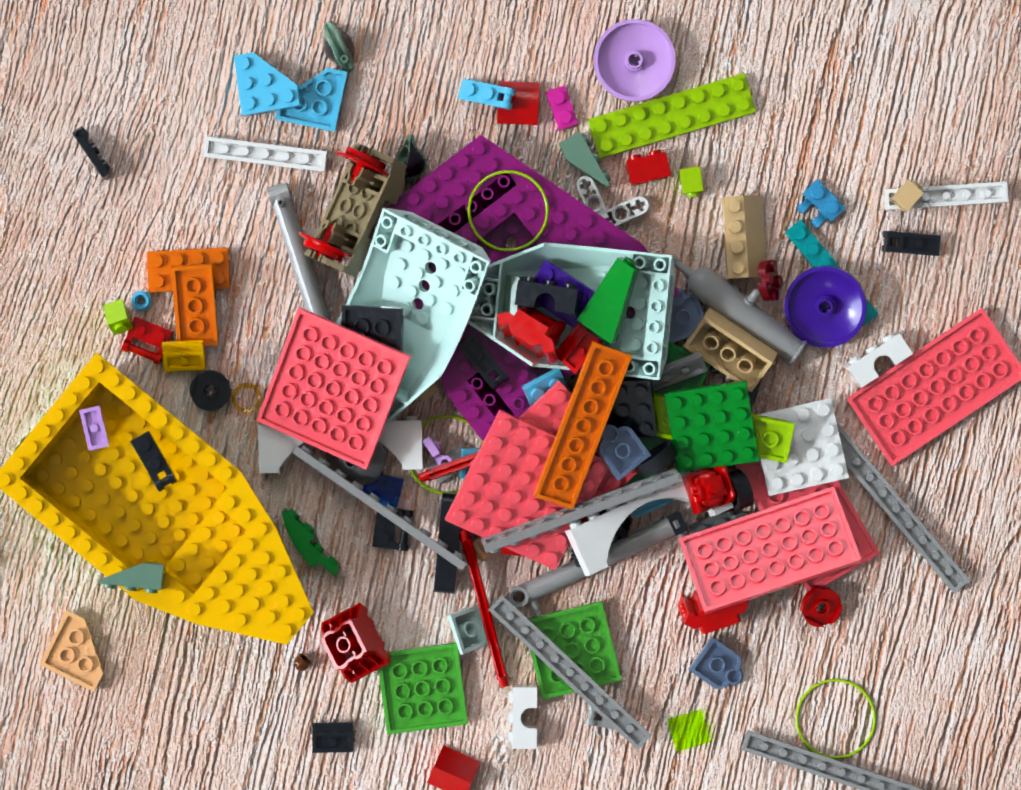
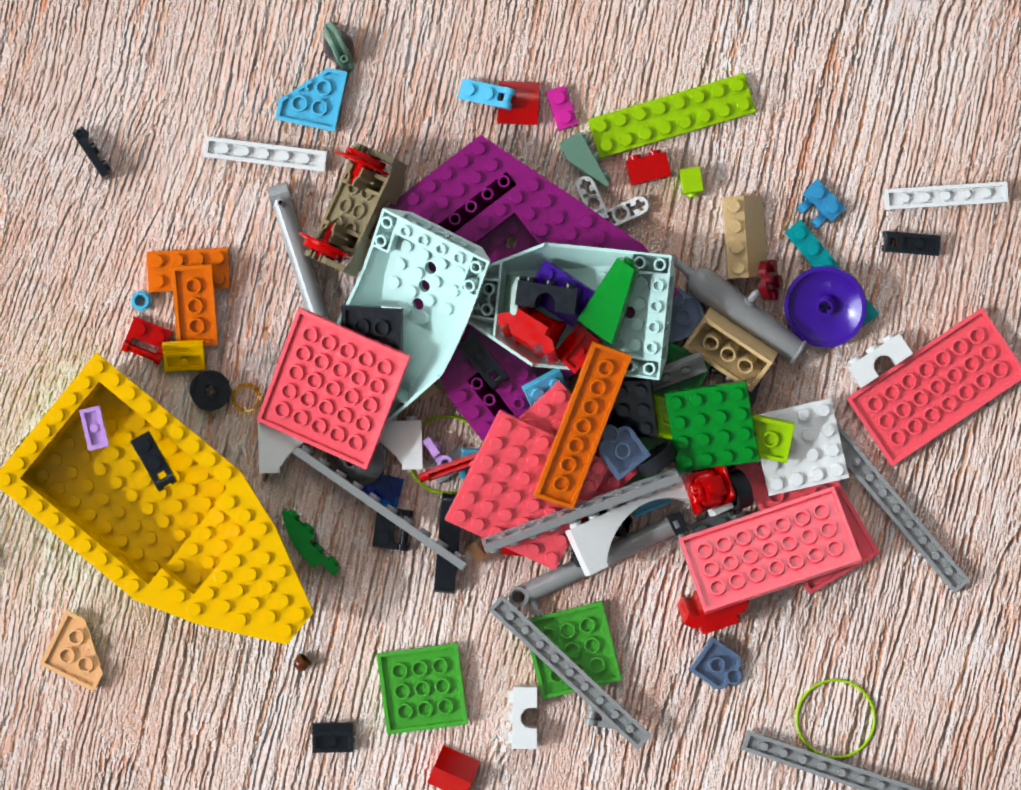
sand green slope [98,562,166,593] -> none
lime brick [103,299,133,335] -> none
medium azure plate [234,52,302,117] -> none
red slope [320,603,391,683] -> none
hat [397,134,427,184] -> none
light aqua slope [448,605,488,655] -> none
red piece [459,529,509,688] -> none
lime piece [468,170,549,251] -> none
lavender dish [594,19,676,102] -> none
clear neon green piece [667,709,711,752] -> none
red plate [800,585,842,627] -> none
tan brick [890,180,924,213] -> none

